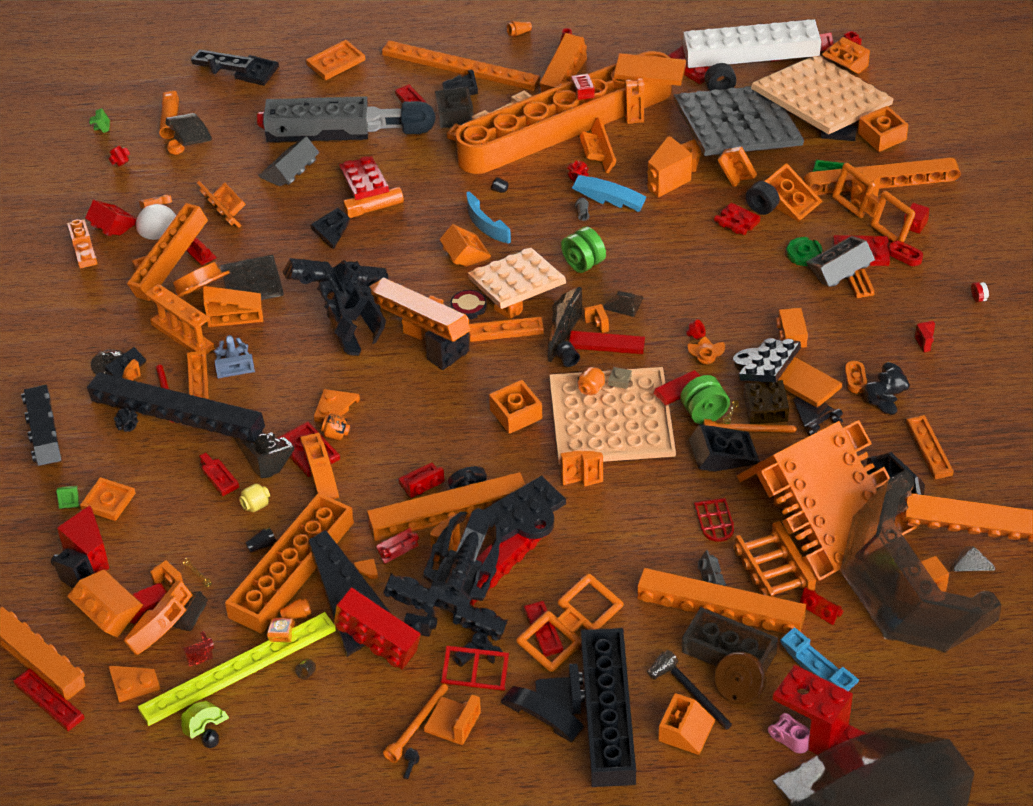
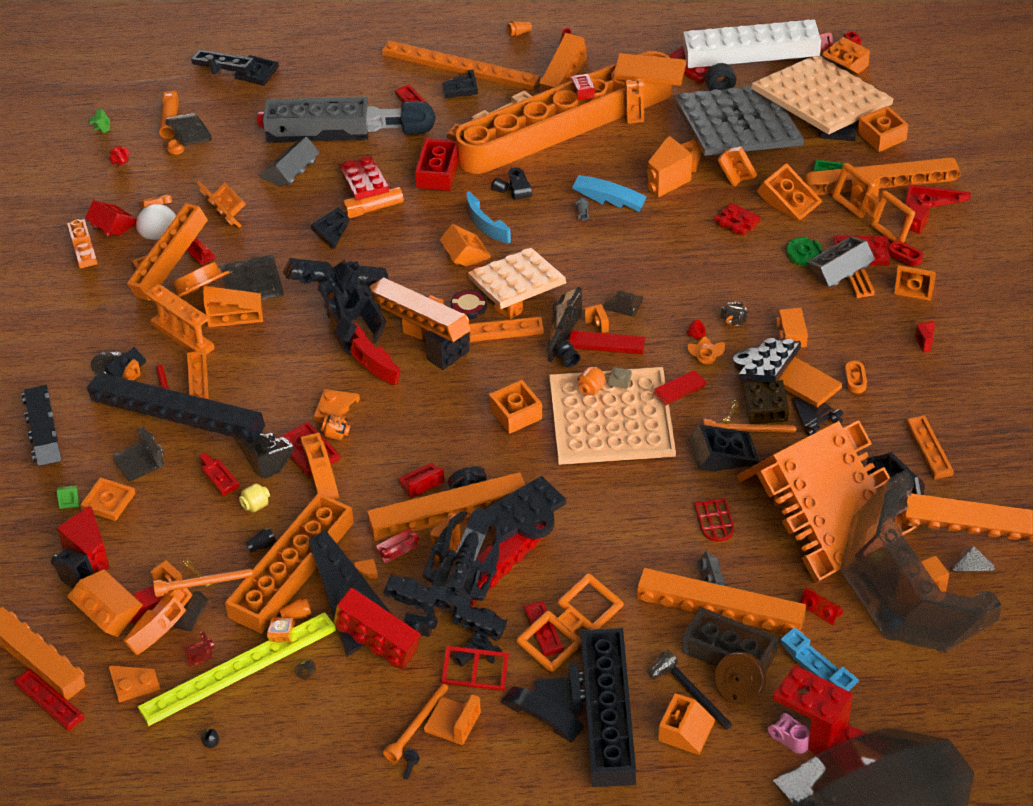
black gear [113,408,139,432] -> none
lime cylinder [181,701,229,739] -> none
sand blue piece [214,335,255,378] -> none
orange plate [306,40,365,80] -> none
clear smoke brick [435,87,474,128] -> none
orange slope [560,451,603,486] -> none
bright green wheel [561,226,606,273] -> none
red gear [567,160,589,181] -> none
orange bracket [579,117,616,174] -> none
bright green wheel [680,375,730,424] -> none
orange fence [733,521,816,597] -> none
black tyre [746,181,780,215] -> none
black animal [862,362,910,415] -> none
red piece [971,282,989,303] -> none
none -> clear smoke bracket [113,426,164,481]
none -> orange piece [153,569,254,597]
none -> red slope [350,323,400,385]
none -> red brick [415,138,459,191]
none -> black piece [508,167,532,200]
none -> clear smoke head [720,301,748,326]
none -> orange slope [894,265,936,301]
none -> red wing [906,184,971,208]

